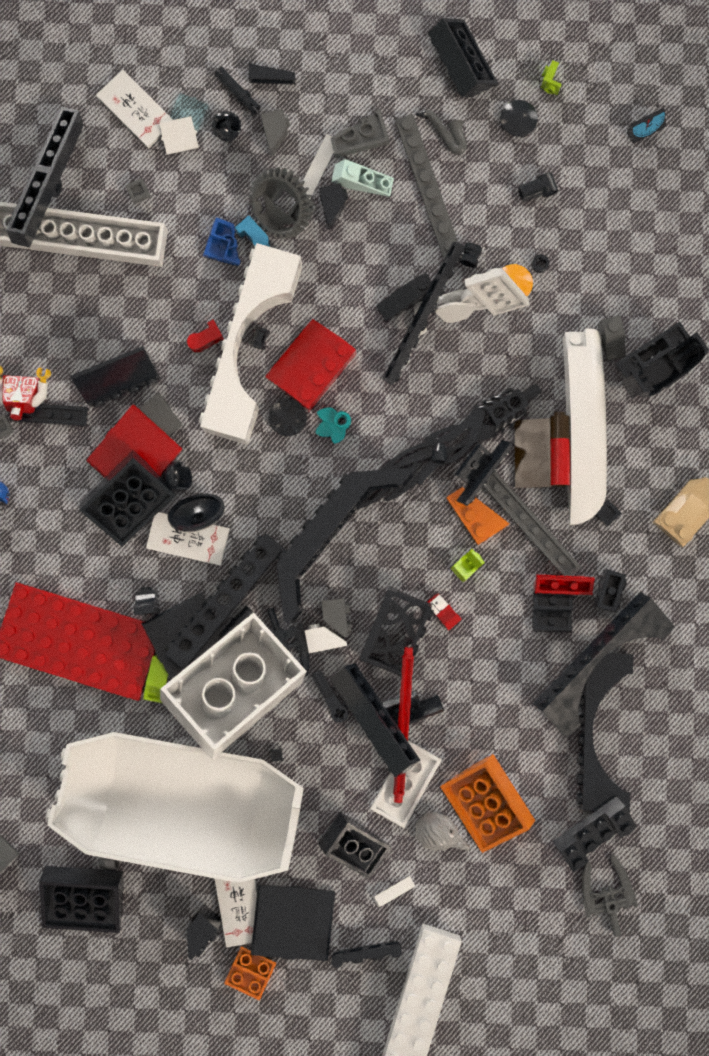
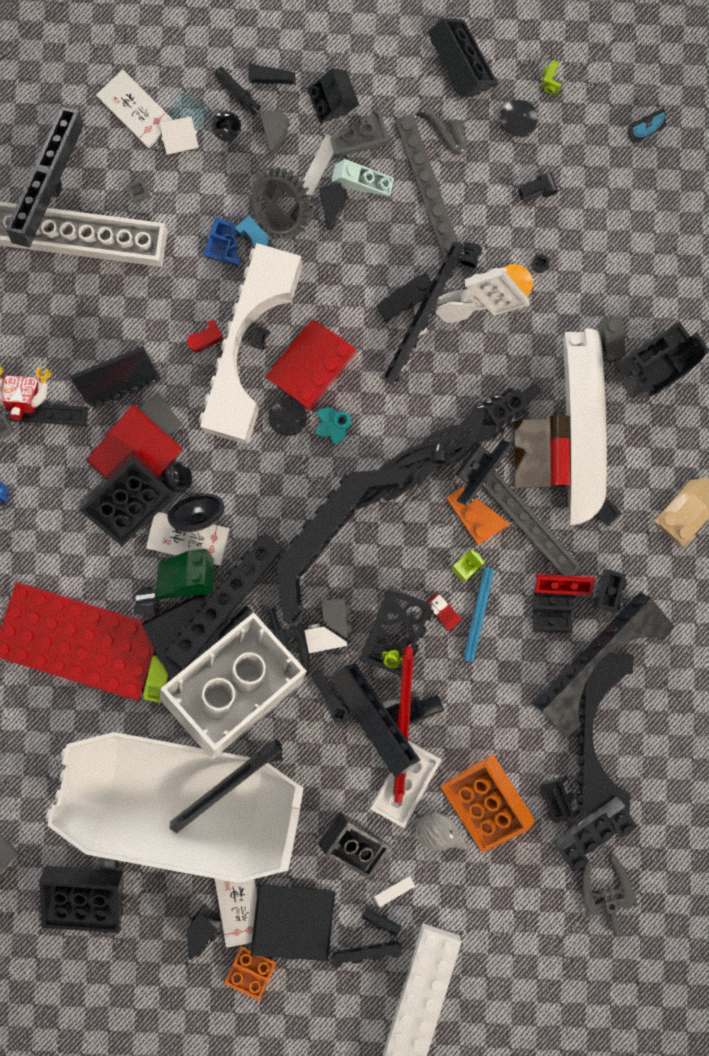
none -> dark green slope [155,549,214,599]
none -> black piece [169,739,282,833]
none -> black slope [308,69,360,123]
none -> black pin [361,907,402,937]
none -> lime plate [382,650,403,668]
none -> dark azure axle [464,568,494,662]
none -> black window [540,775,581,823]

